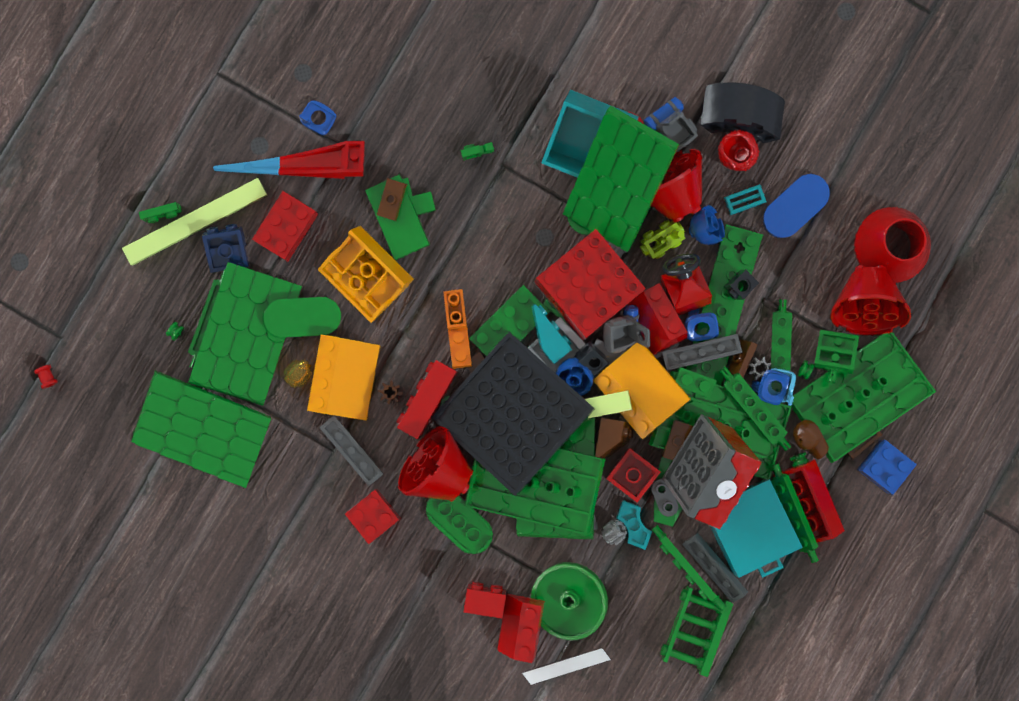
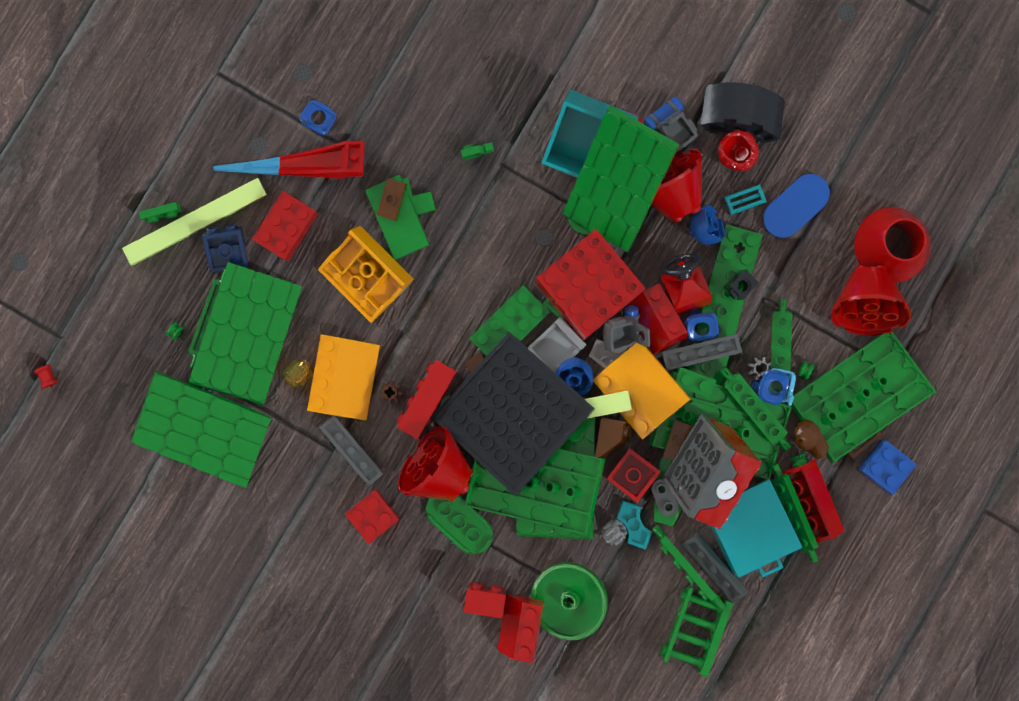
green tile [264,297,341,337] -> none
orange slope [443,289,472,369] -> none
white sticker [523,648,611,685] -> none
teal slope [531,304,572,364] -> none
black brick [576,341,609,376] -> none
lime brick [640,220,686,259] -> none
reddish brown plate [726,339,758,378] -> none
green plate [814,330,859,384] -> none

